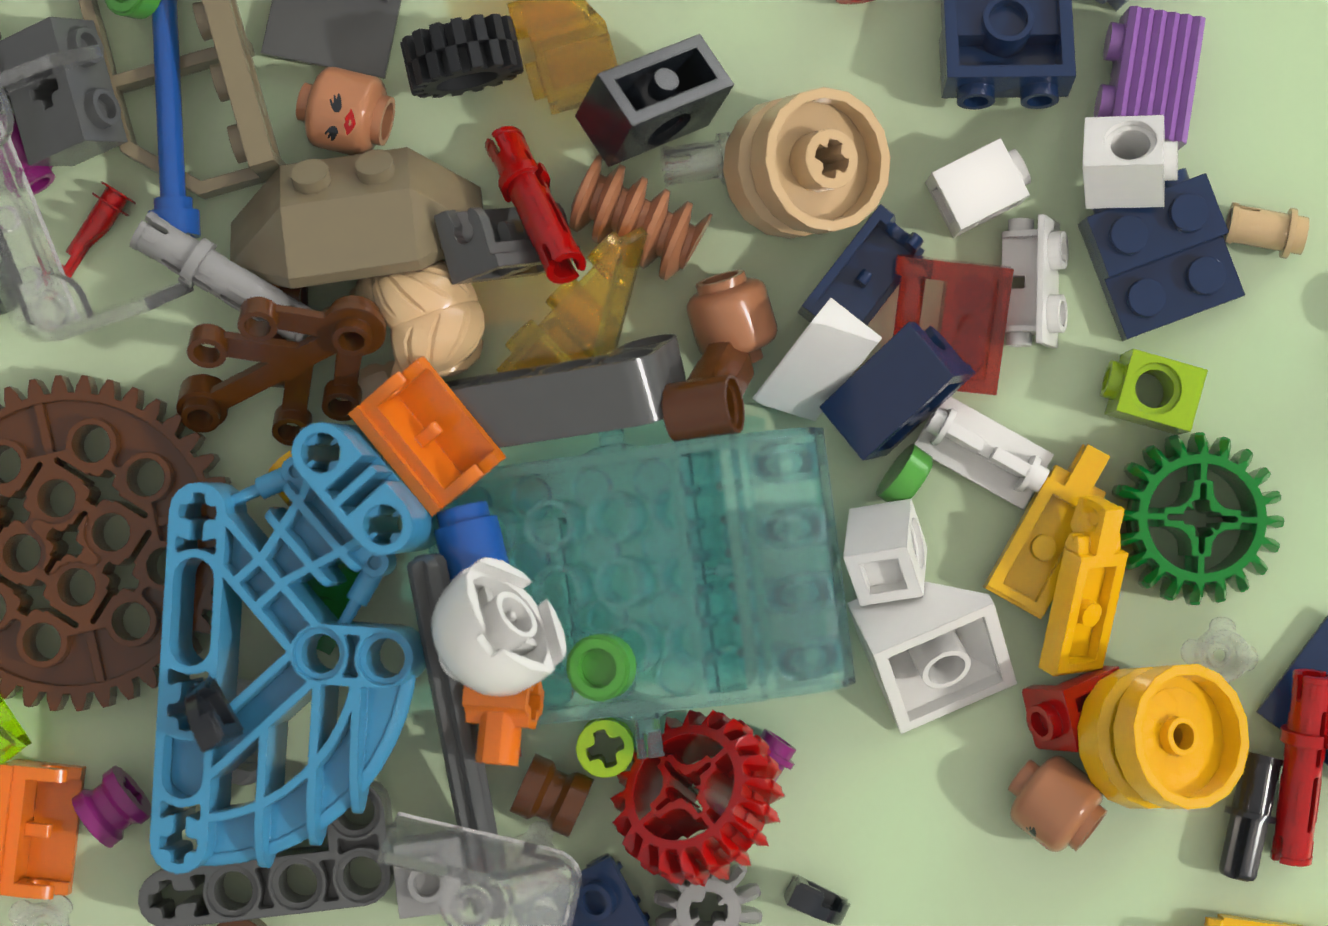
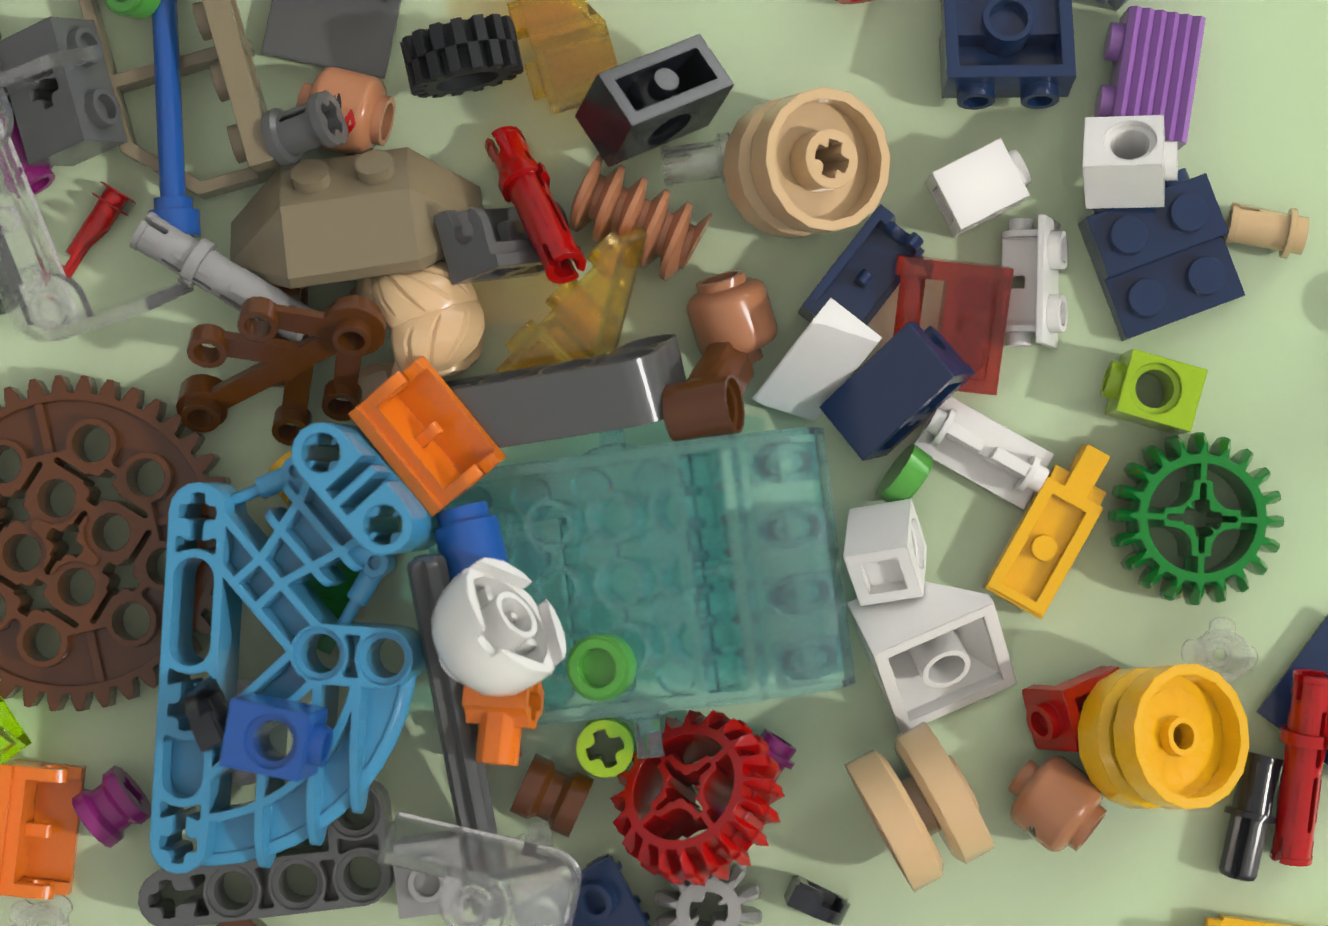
yellow hinge [1038,495,1129,676] -> none
none -> blue brick [219,693,333,782]
none -> dark grey bush [261,90,348,166]
none -> tan wheel [845,722,995,892]

